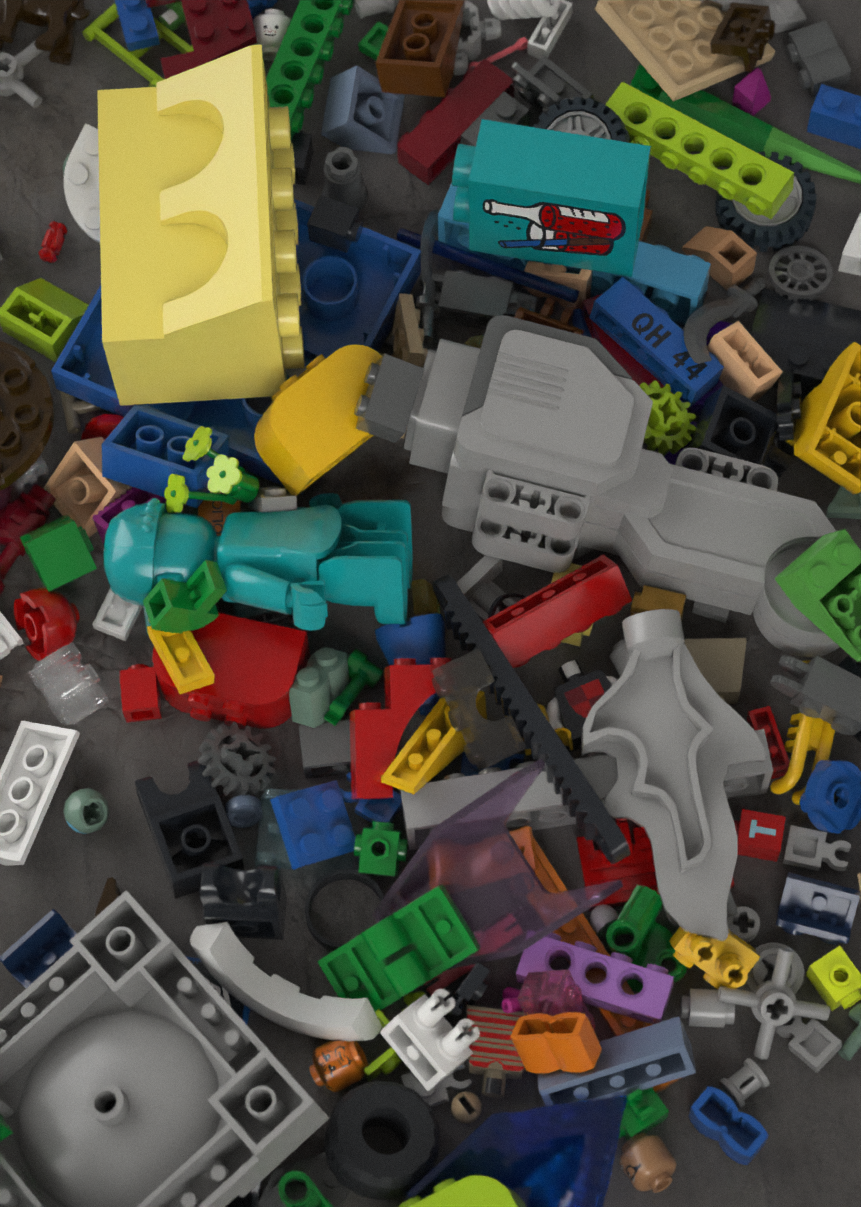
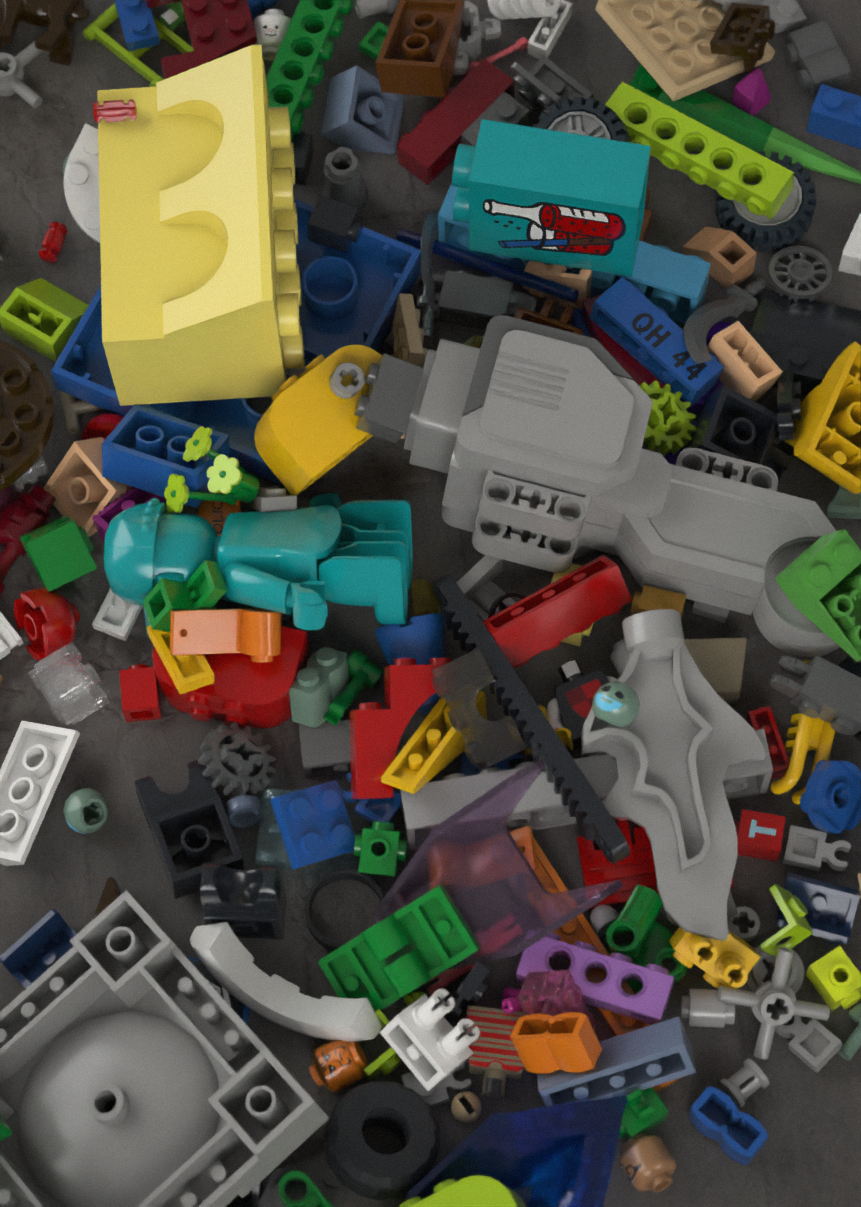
none -> piece [93,99,137,123]
none -> orange door [170,608,281,662]
none -> light grey bush [329,363,365,399]
none -> sand green piece [592,681,640,727]
none -> lime bracket [760,884,814,957]

